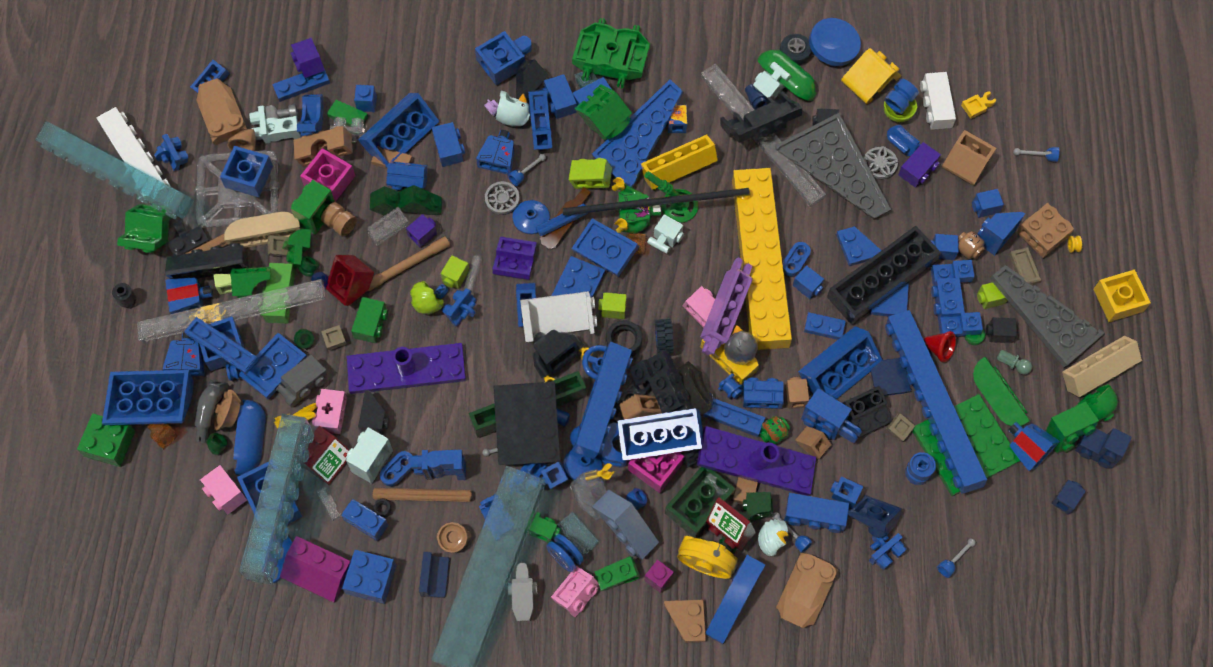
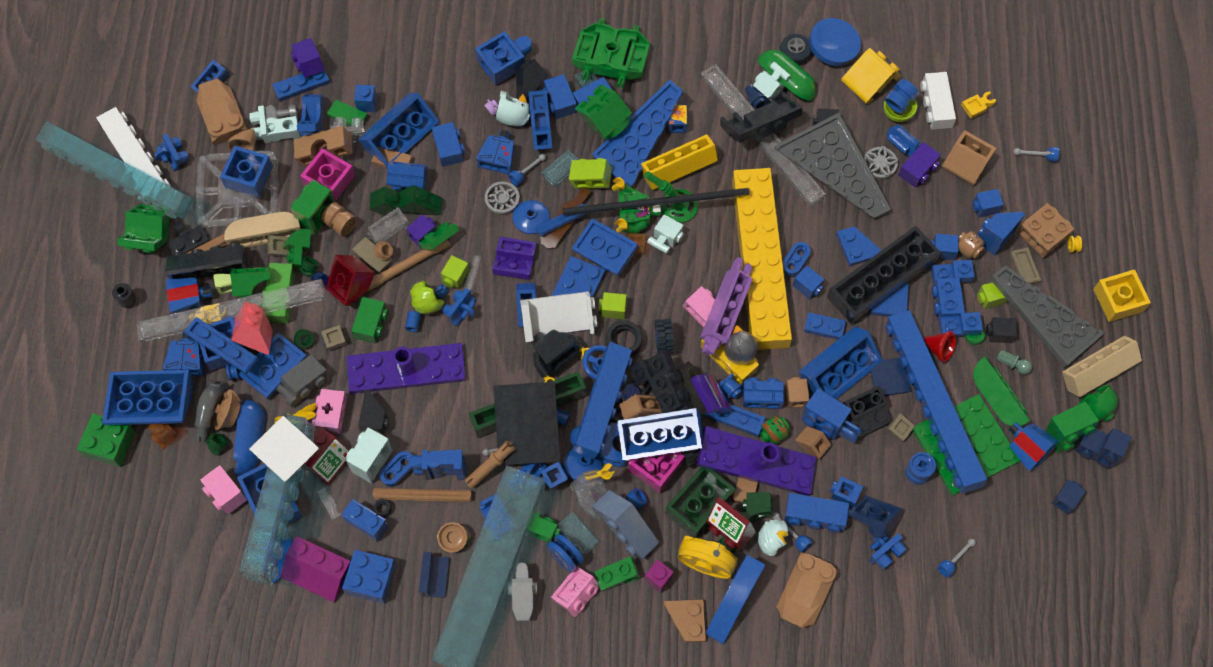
none -> coral slope [231,301,273,355]
none -> white sticker [250,416,319,482]
none -> dark tan tile [352,237,393,274]
none -> medium nougat plate [375,241,393,260]
none -> blue hinge [405,311,421,332]
none -> green plate [419,222,459,250]
none -> medium nougat pin [465,441,515,488]
none -> clear light blue tile [542,150,579,187]
none -> clear blue plate [620,384,640,401]
none -> dark purple slope [691,374,732,415]

